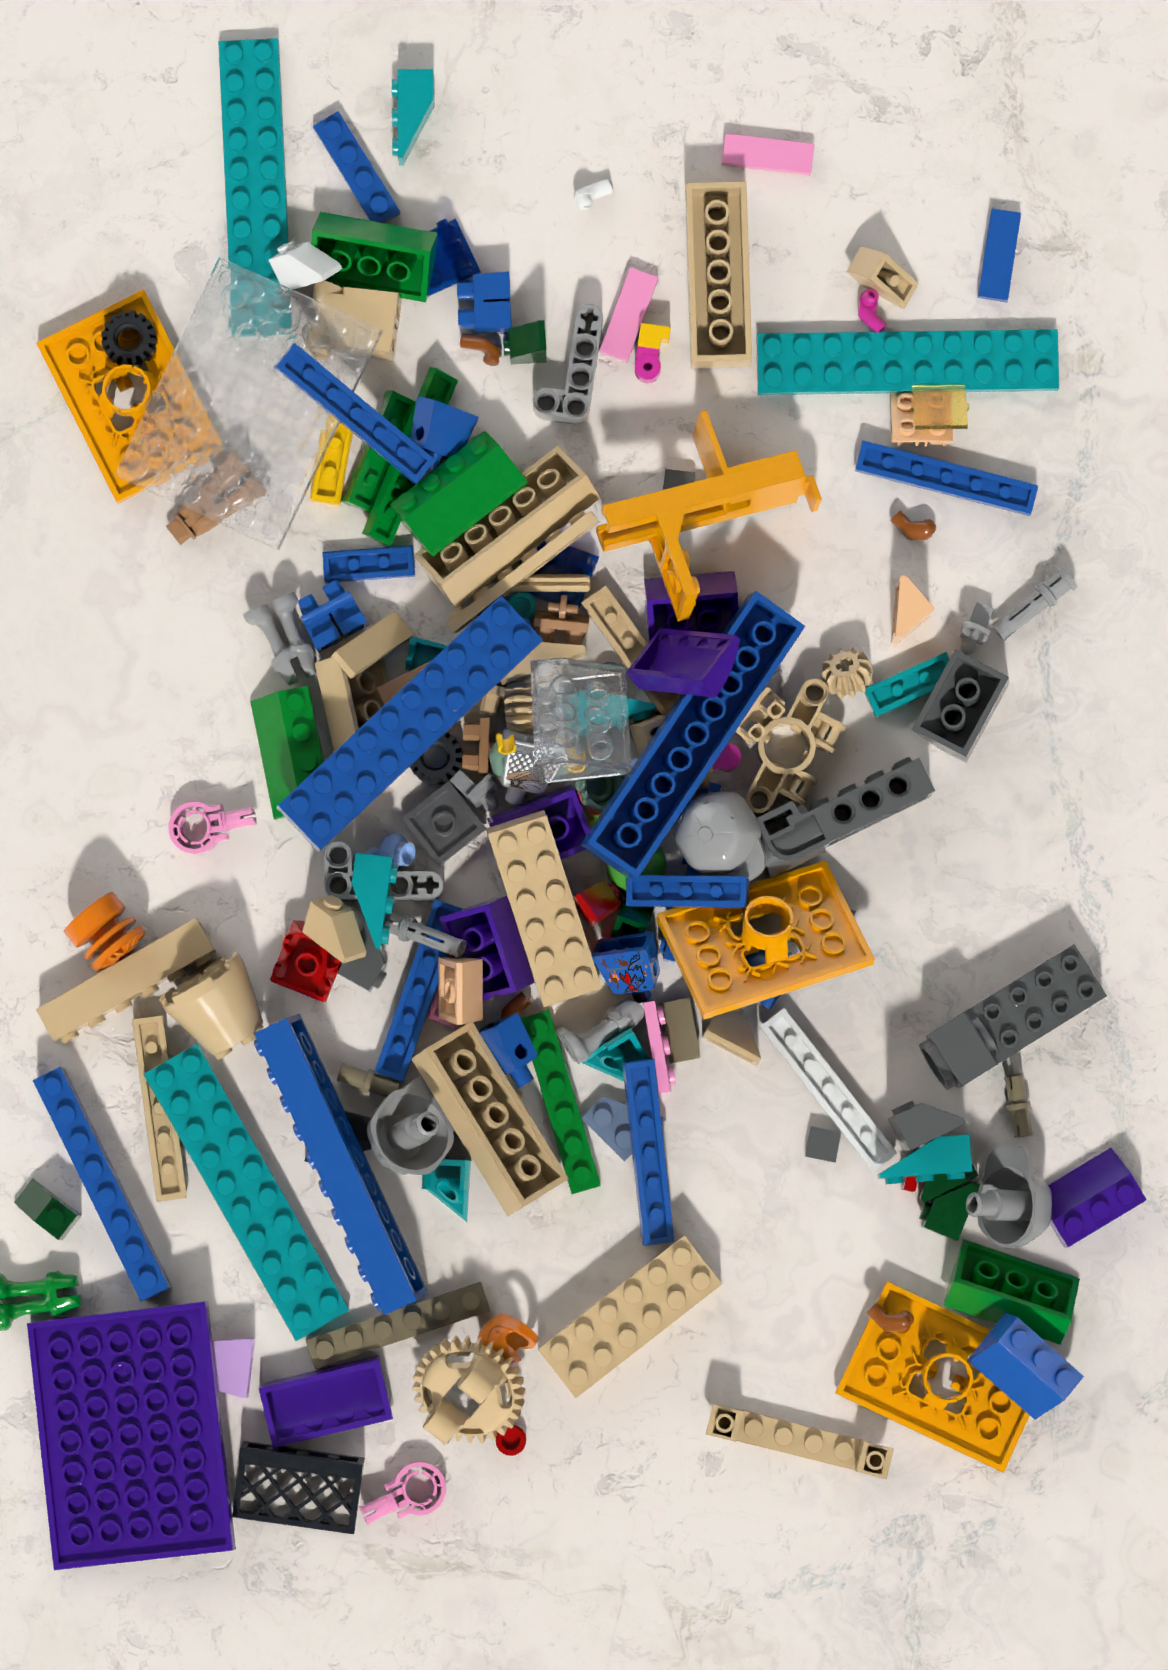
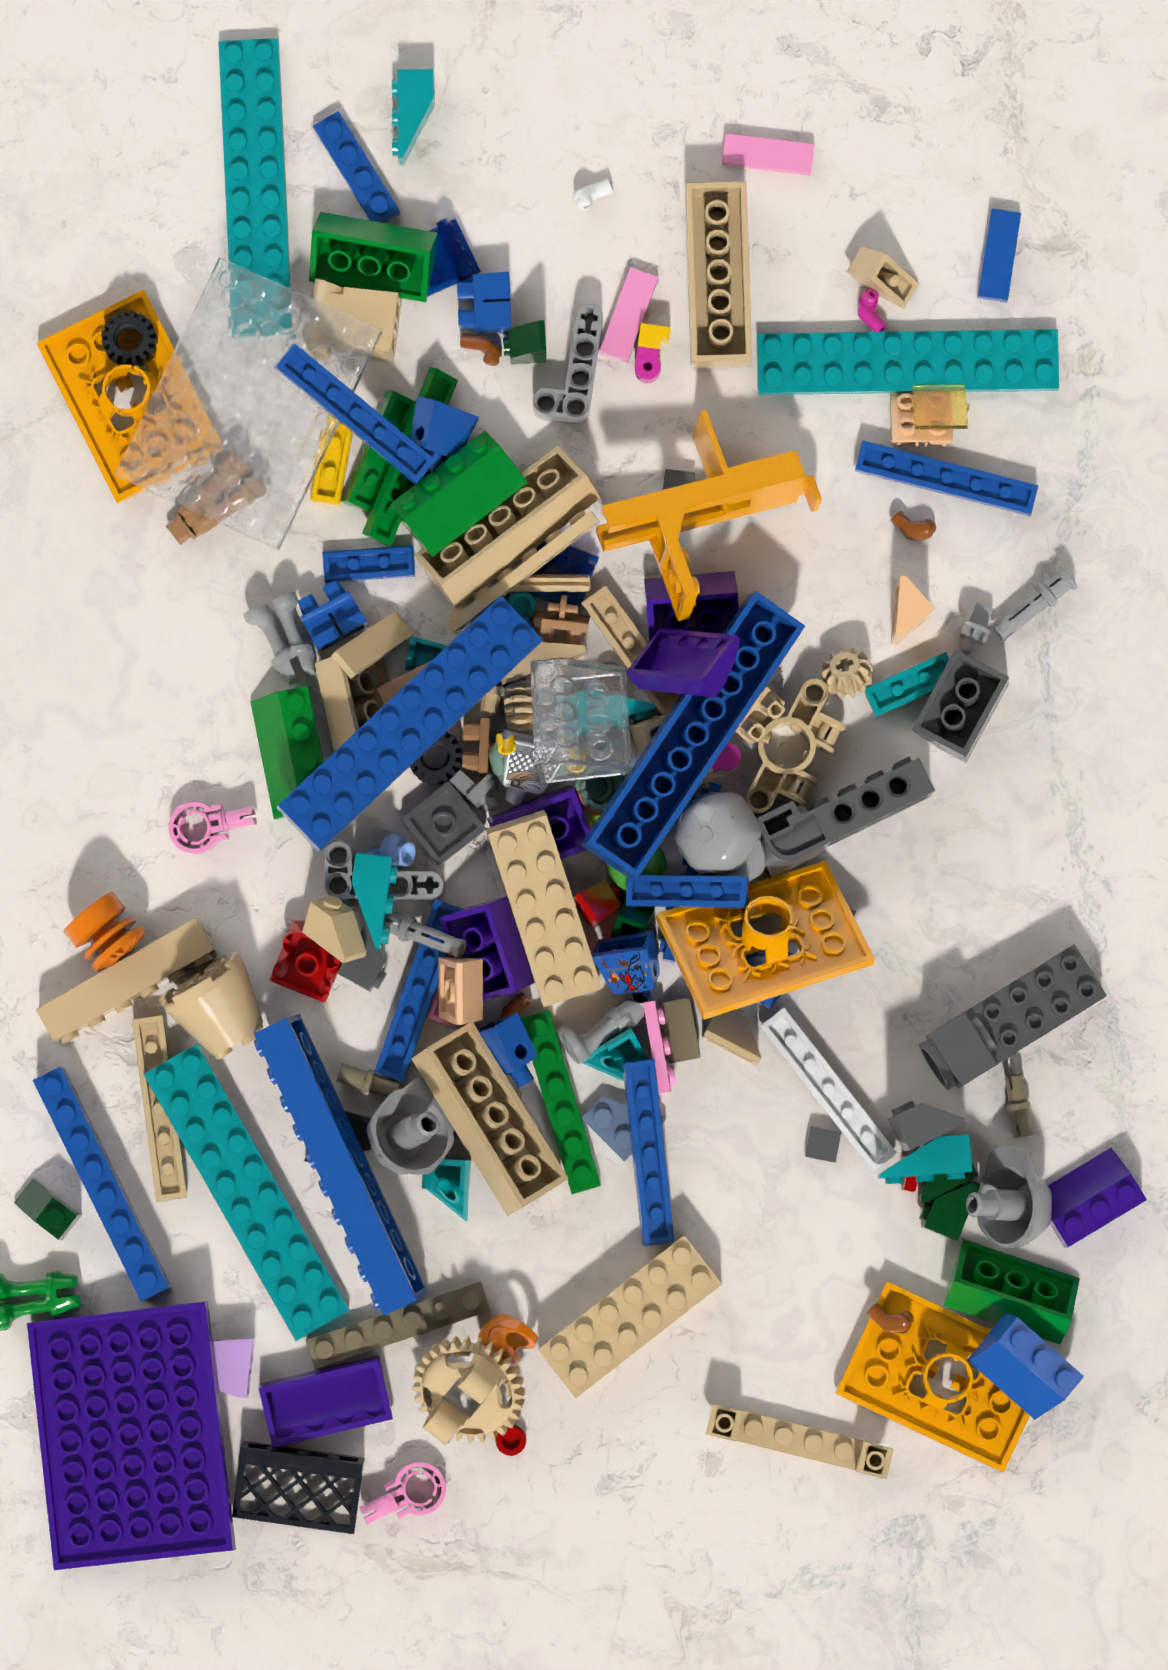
white slope [269,241,342,292] -> none

